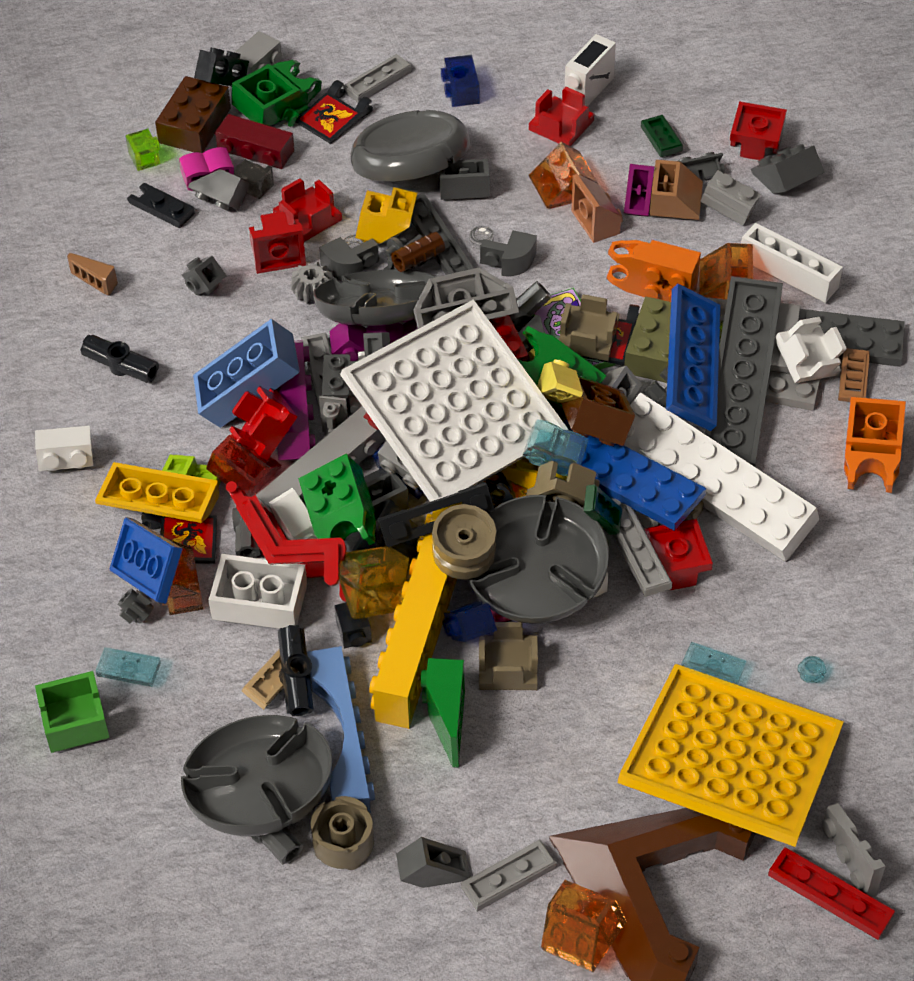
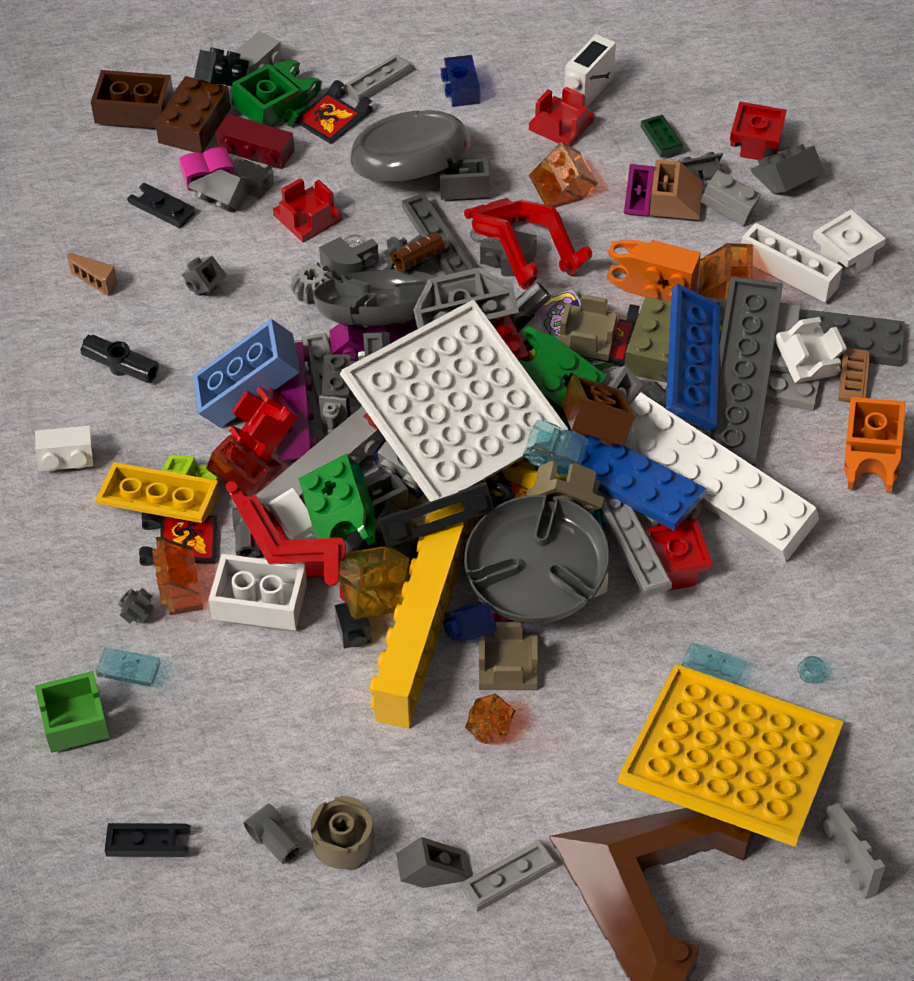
blue tile [109,517,183,604] -> none
clear neon green brick [125,128,161,171] -> none
dark grey piece [181,715,333,836] -> none
tan plate [242,650,299,710] -> none
red panel [249,211,306,274] -> none
black piece [278,625,314,716] -> none
medium blue arch [307,646,375,813] -> none
yellow piece [355,187,417,244] -> none
green slope [421,658,465,768] -> none
dark tan wheel [432,504,497,580] -> none
light yellow slope [537,359,583,404] -> none
clear orange slope [541,880,627,972] -> none
nougat slope [571,174,623,243] -> none
dark green plate [583,484,622,535] -> none
red plate [768,847,895,940] -> none
none -> reddish brown brick [91,70,174,128]
none -> black hinge [104,823,191,857]
none -> red piece [464,198,592,290]
none -> clear orange brick [465,693,516,744]
none -> white panel [812,210,886,275]

